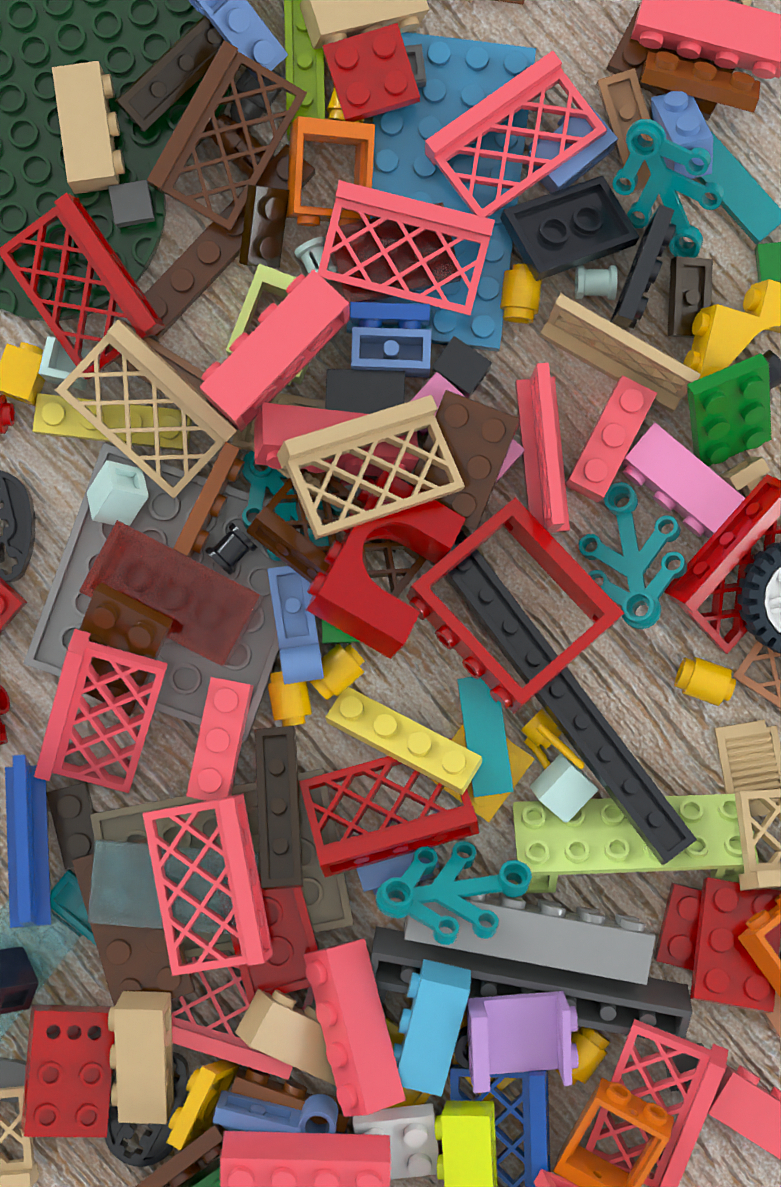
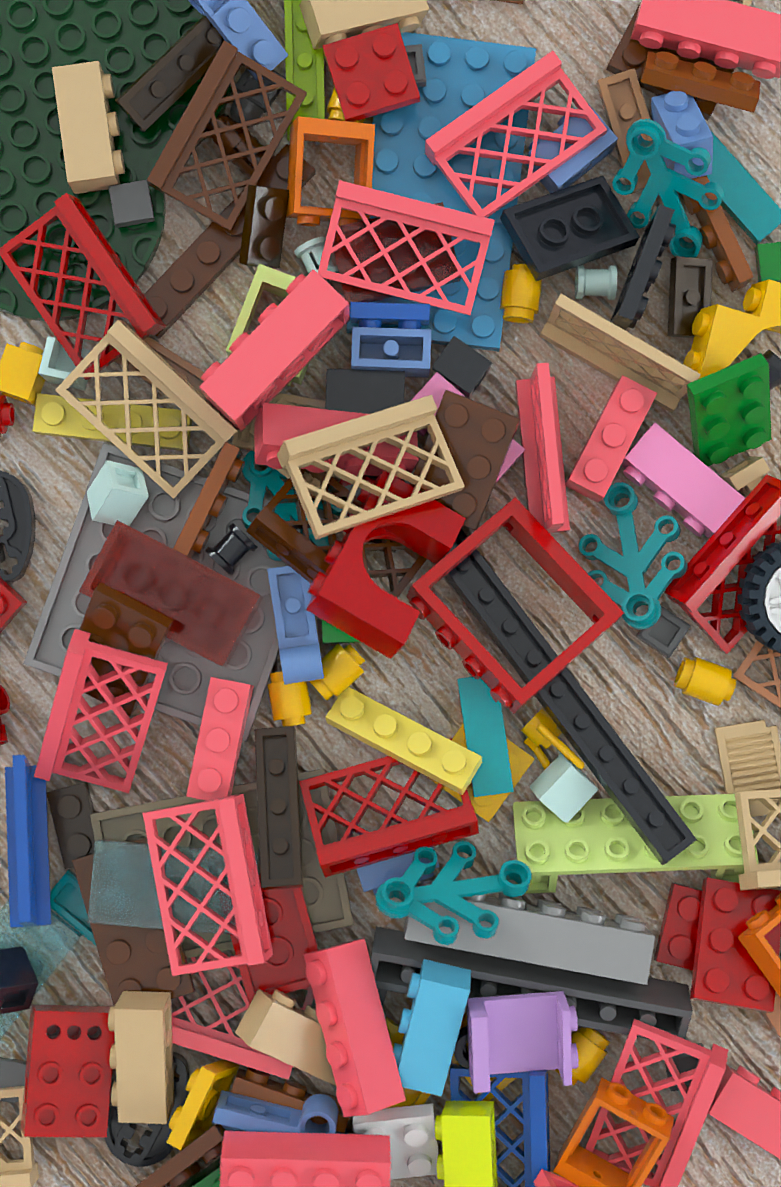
none -> dark grey tile [635,606,691,658]
none -> dark orange plate [683,175,754,292]

